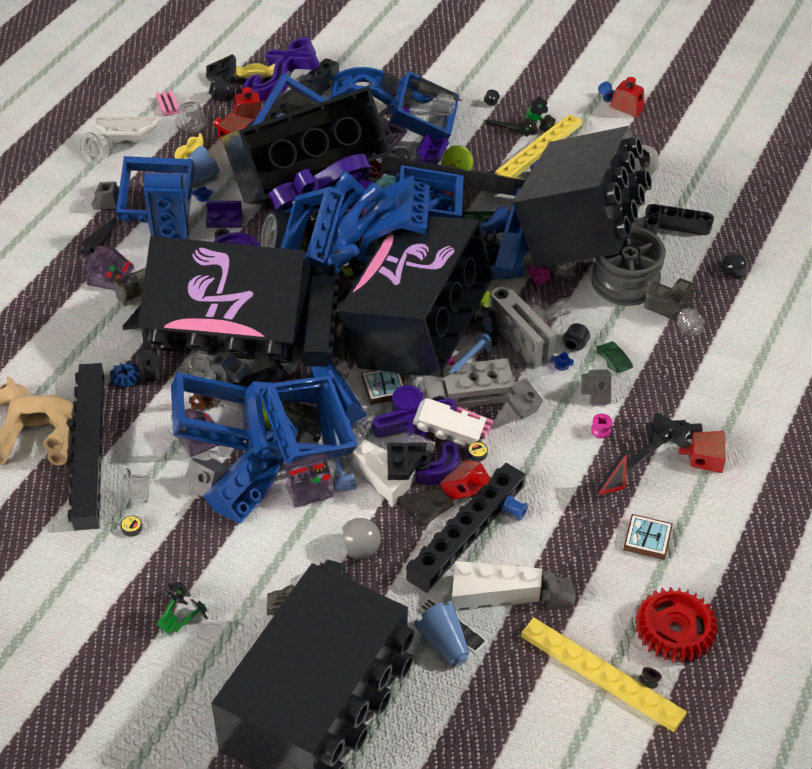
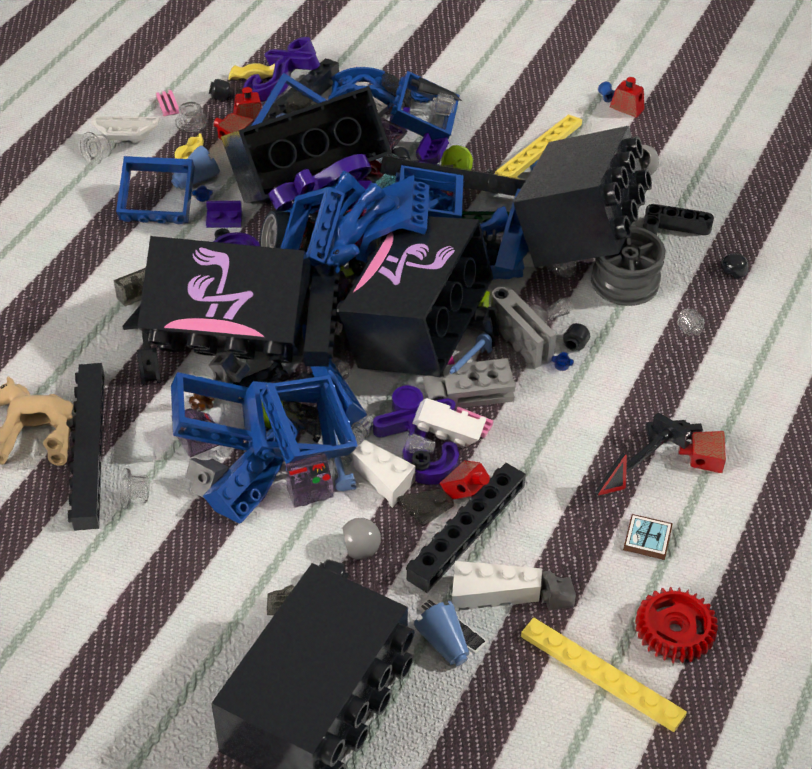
black bar [80,217,116,255] -> none
clear purple slope [84,245,134,292] -> none
flat silver brick [91,181,120,210] -> none
blue gear [110,361,140,387] -> none
tile [121,515,143,537] -> none
blue hinge [144,173,190,239] -> none
plant [156,582,208,634] -> none
clear head [185,351,212,378] -> none
black wing [206,54,237,81] -> none
tile [361,370,405,405] -> none
black wing [387,443,427,480] -> none
tile [468,442,488,462] -> none
black bush [484,89,500,106] -> none
black bar [484,120,538,133] -> none
blue bush [501,495,529,520] -> none
flat silver brick [507,378,543,420] -> none
black plant [518,97,556,137] -> none
dark pink wheel [527,264,550,285] -> none
flat silver brick [581,369,612,404] -> none
dark pink wheel [591,413,612,439] -> none
clear green slope [596,341,633,374] -> none
black bush [639,667,662,689] -> none
clear smoke brick [644,277,696,322] -> none

